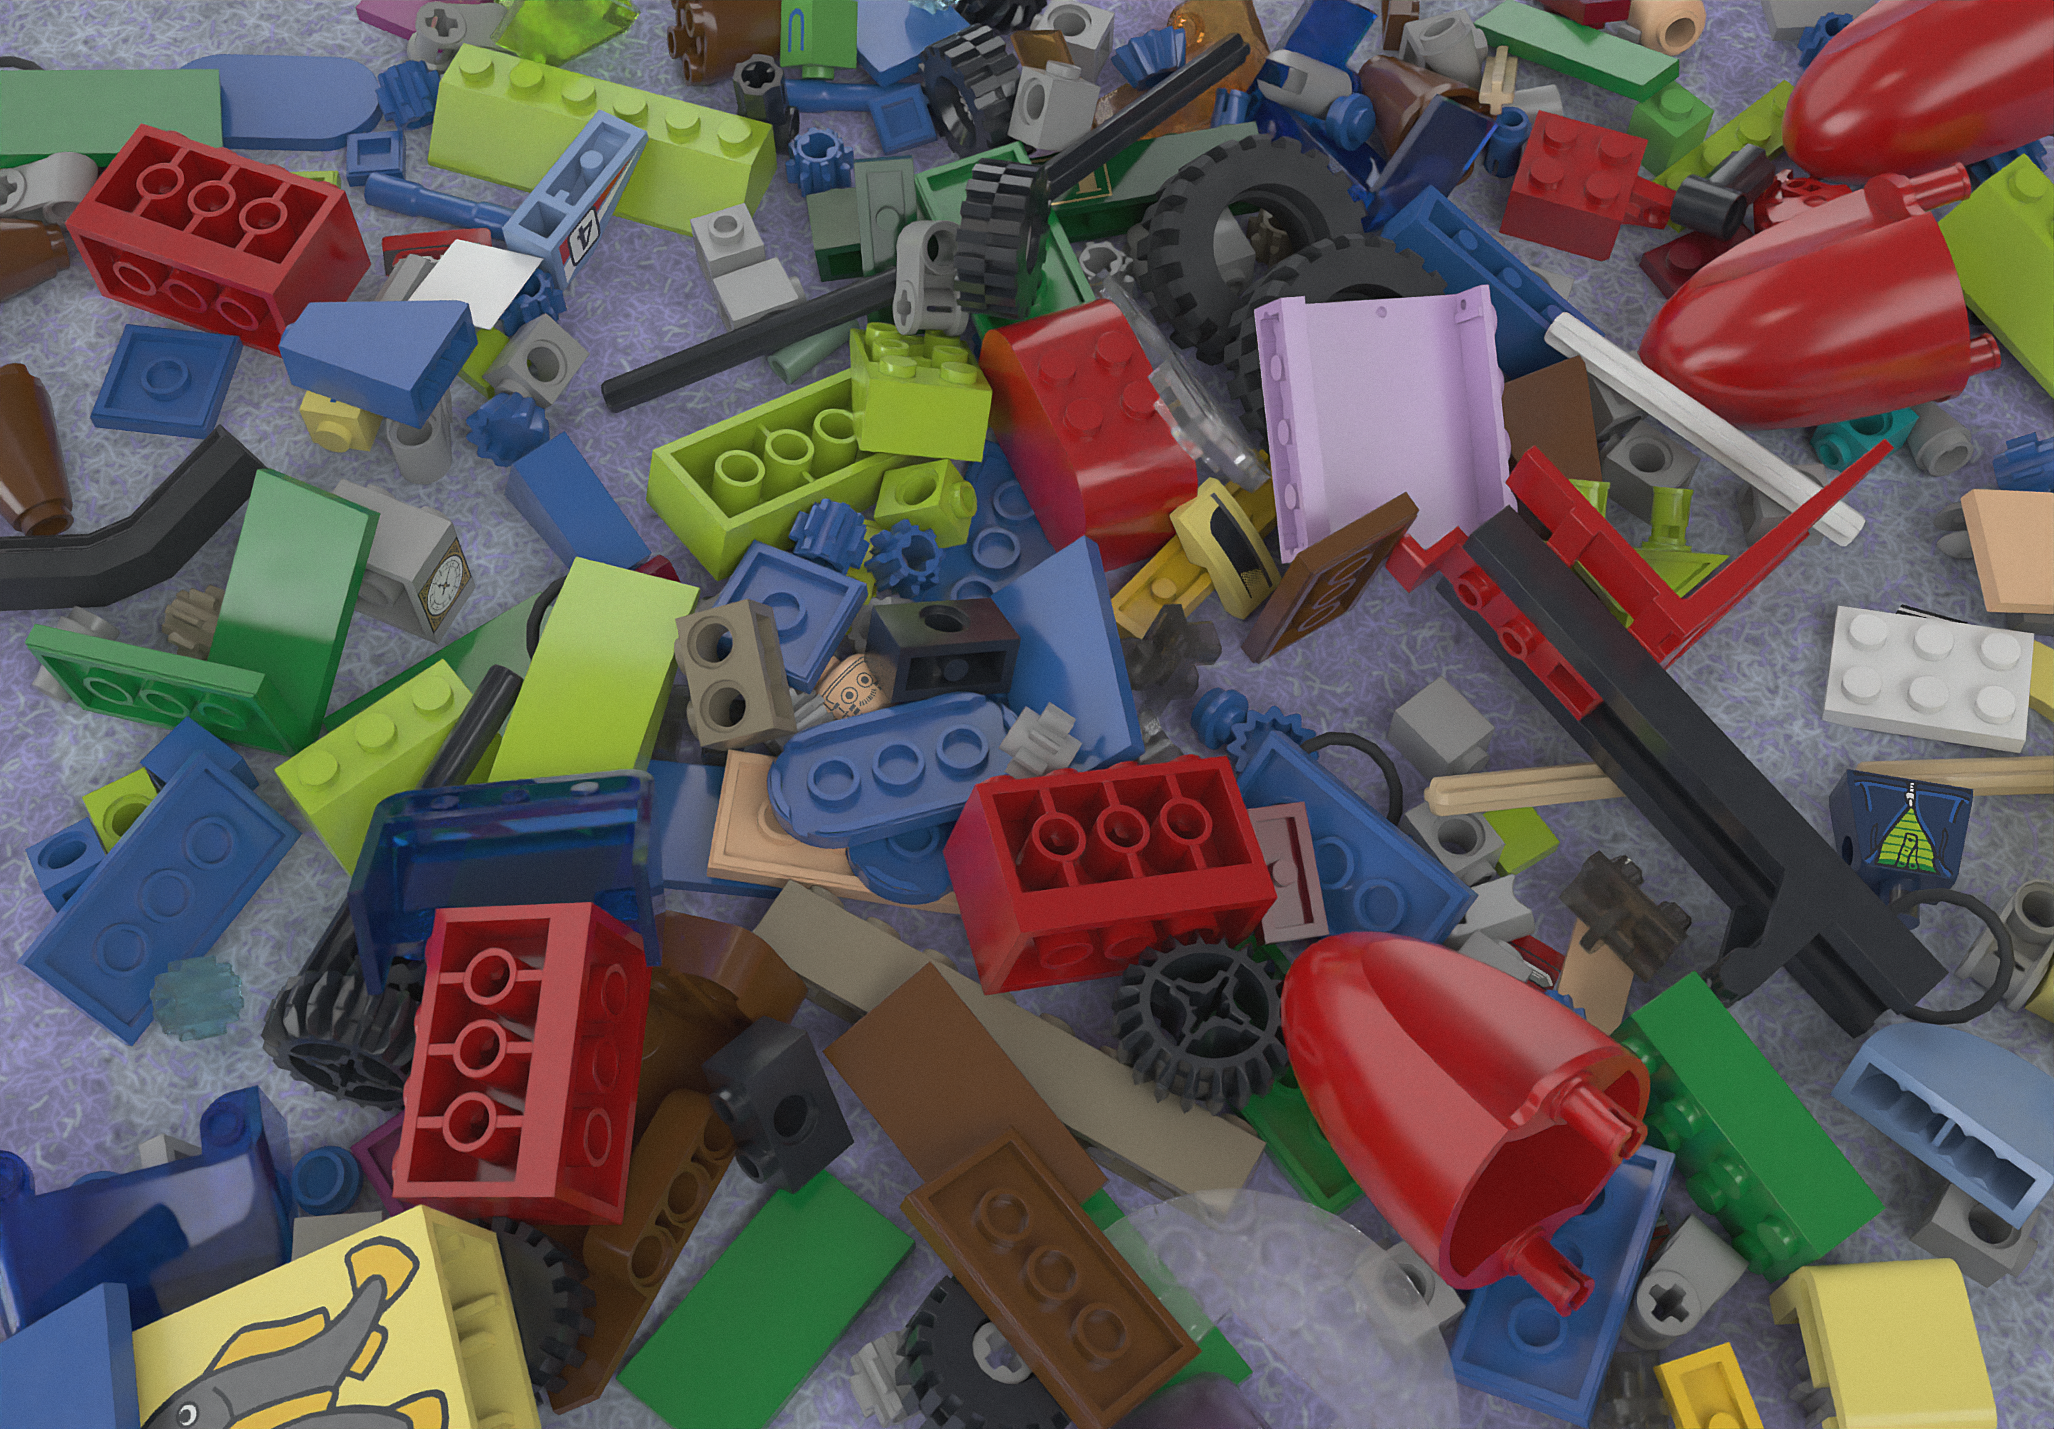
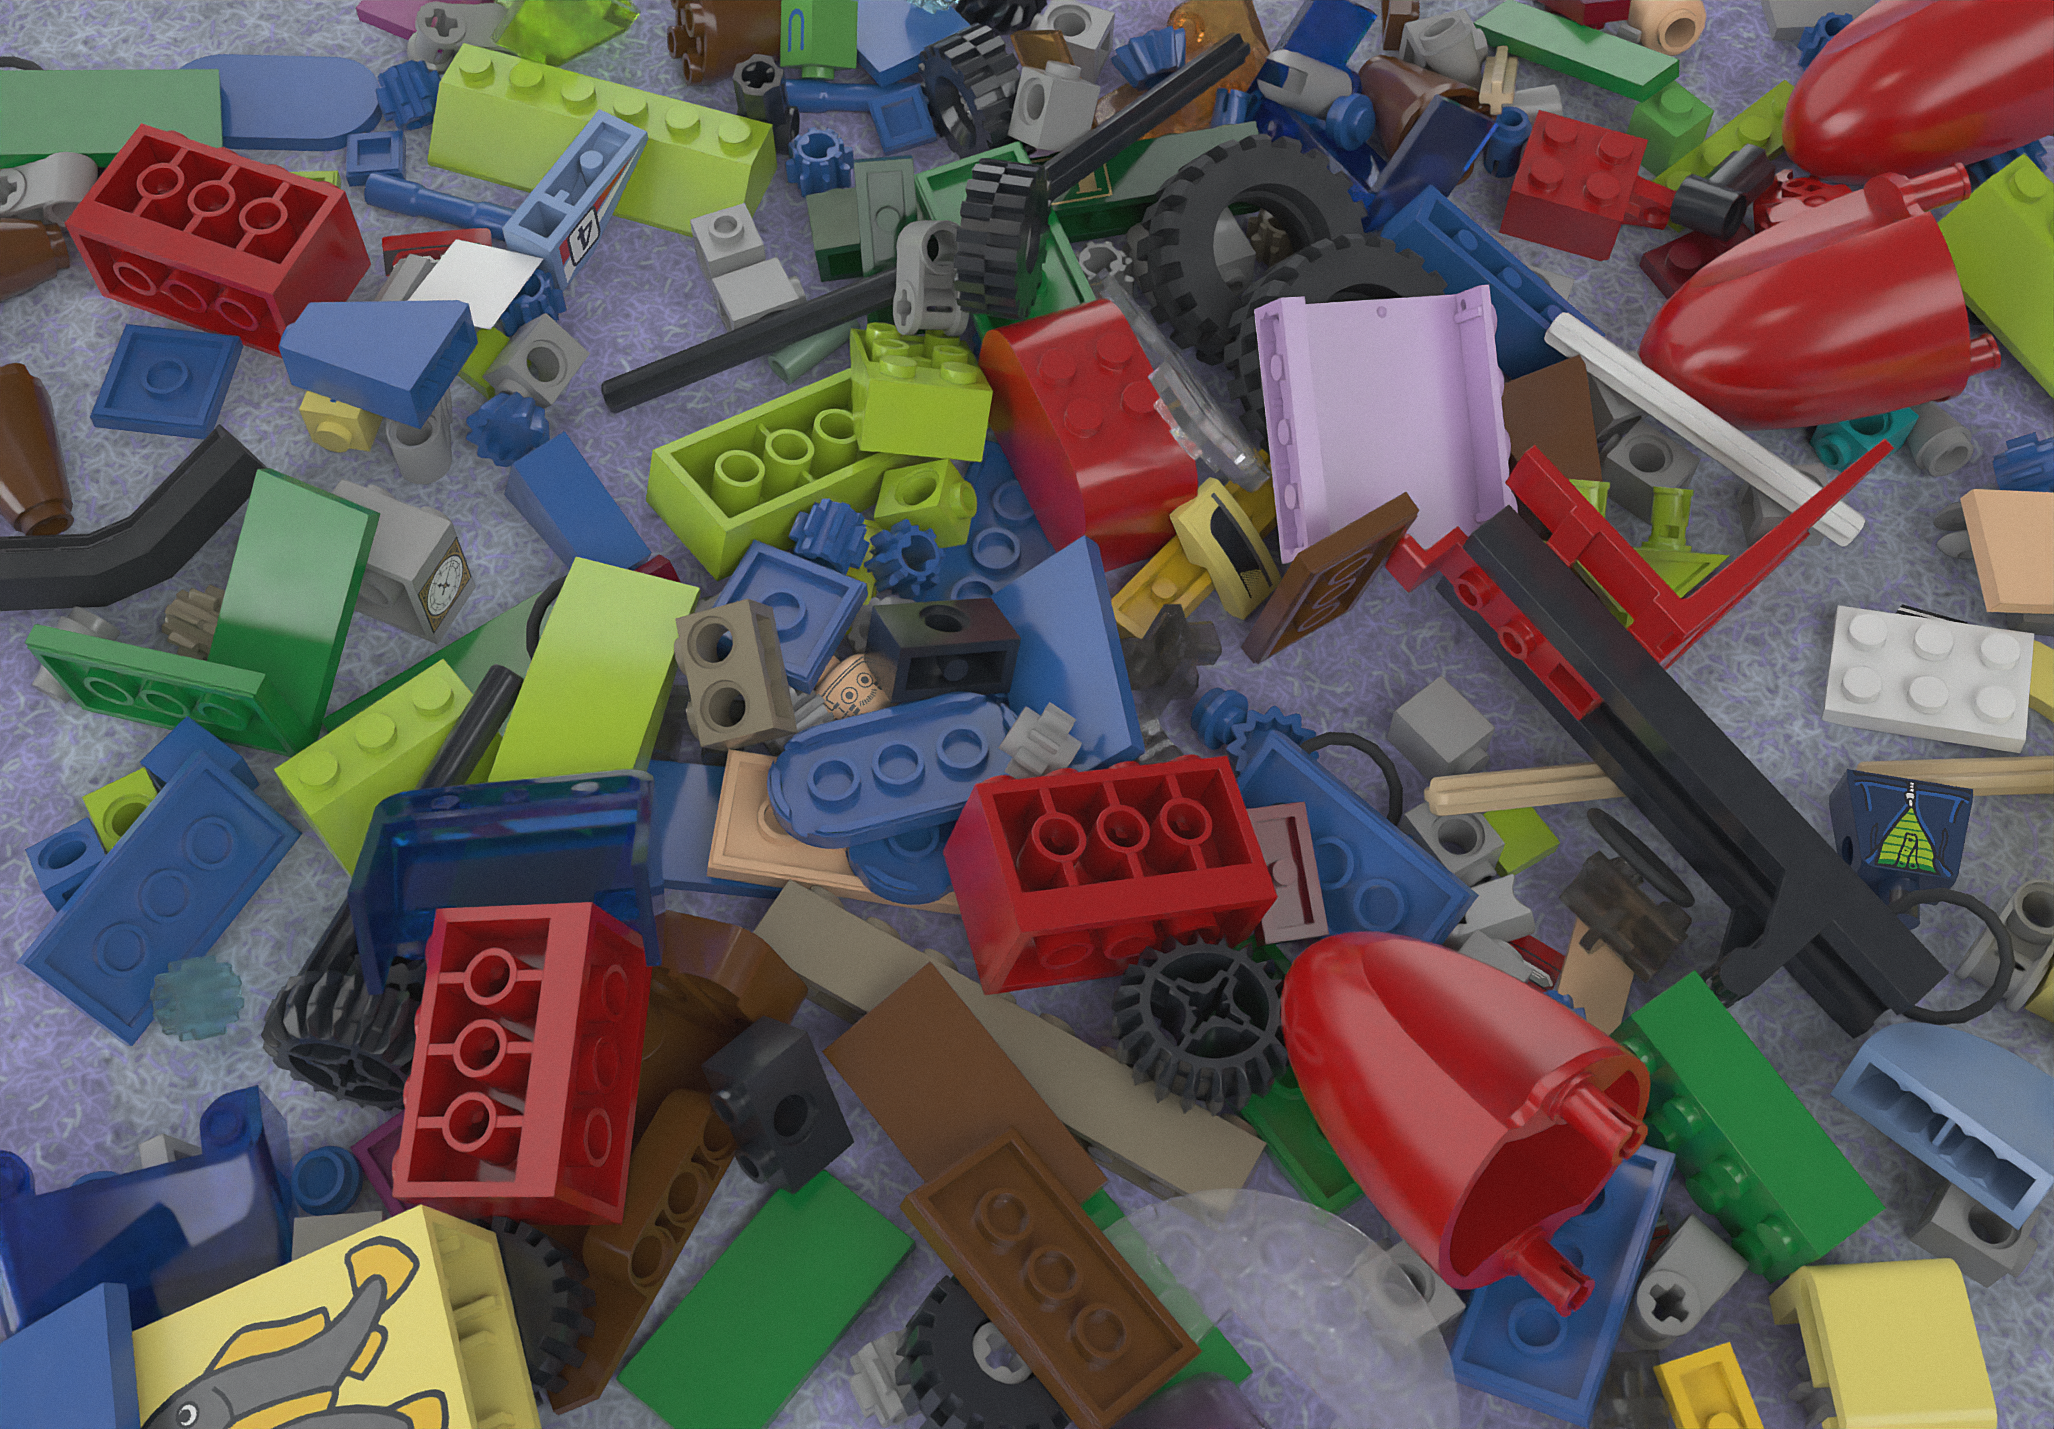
none -> black piece [1587,808,1695,908]

